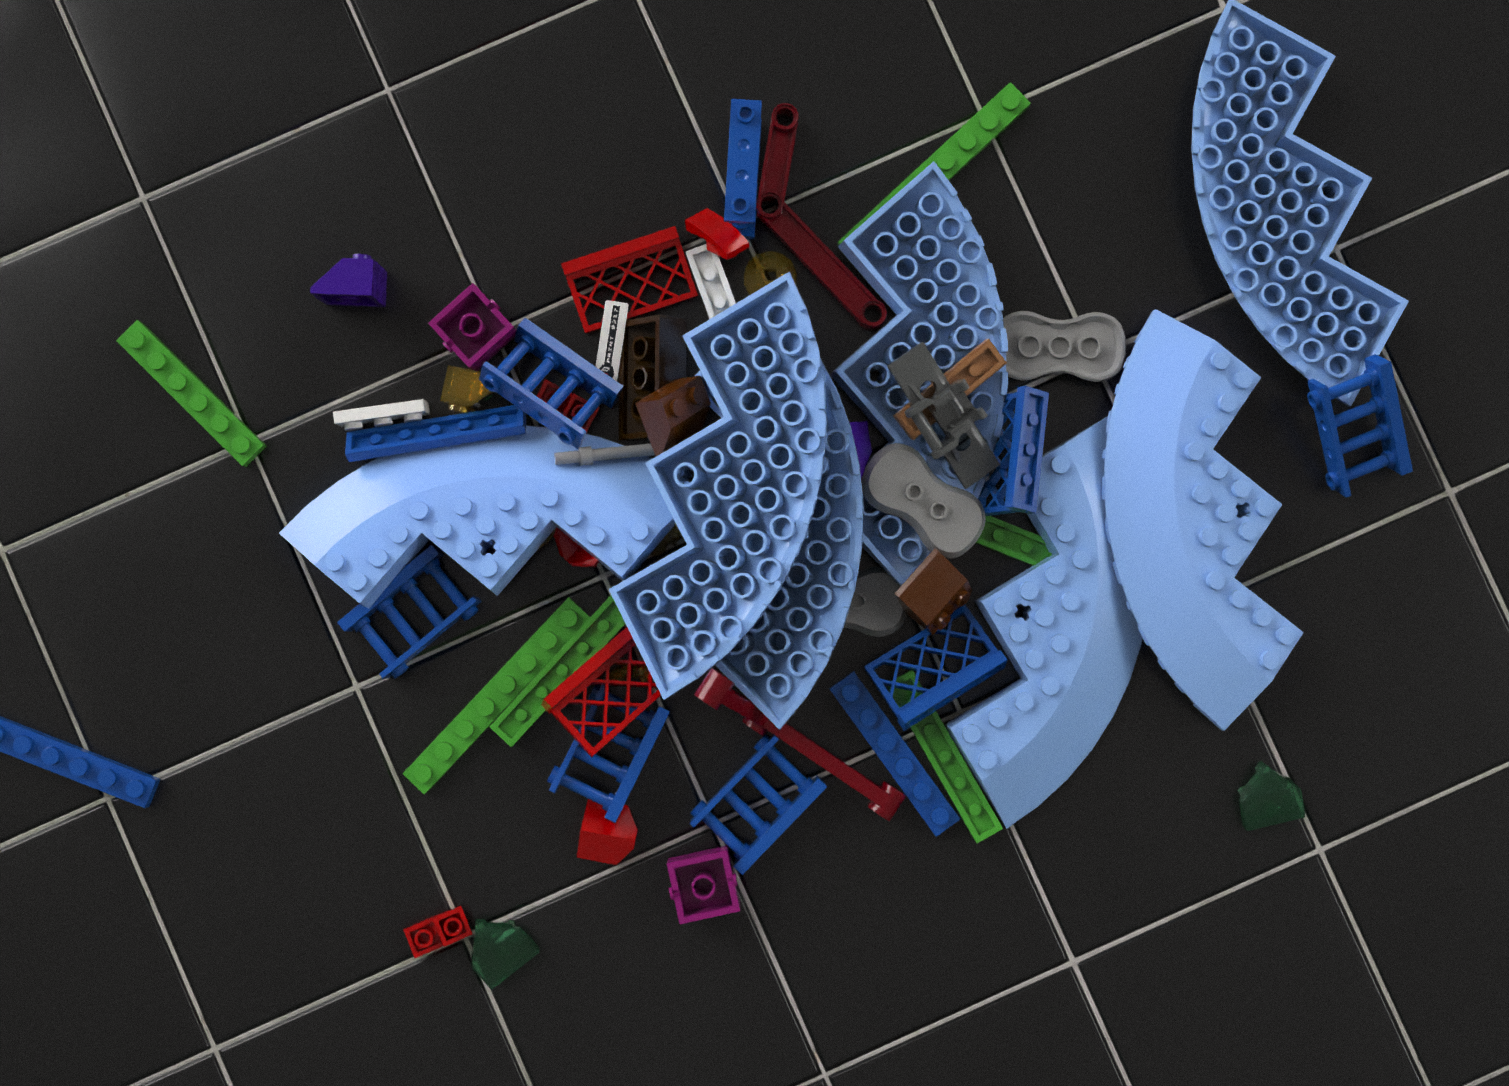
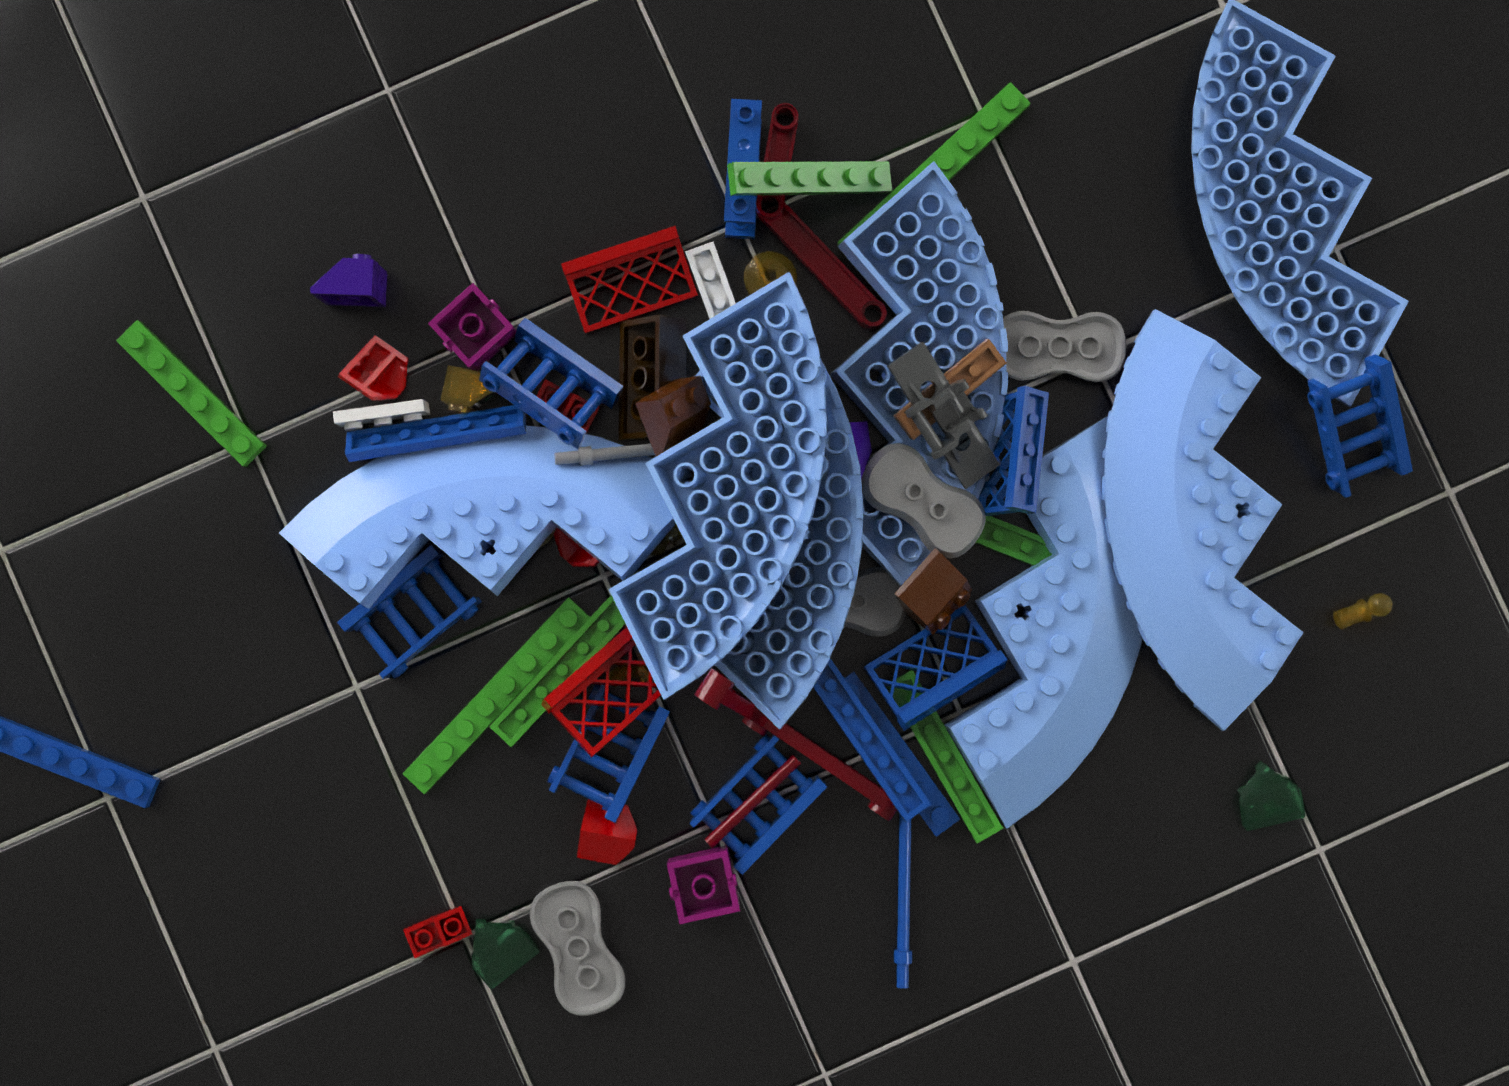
white sticker [596,300,629,381] -> none
red slope [685,208,749,260] -> none
none -> red slope [338,335,408,400]
none -> light grey plate [530,881,625,1016]
none -> dark red bar [704,755,801,848]
none -> bright green plate [727,161,892,196]
none -> blue plate [813,658,931,822]
none -> blue bar [894,814,912,988]
none -> clear yellow pin [1333,593,1393,629]

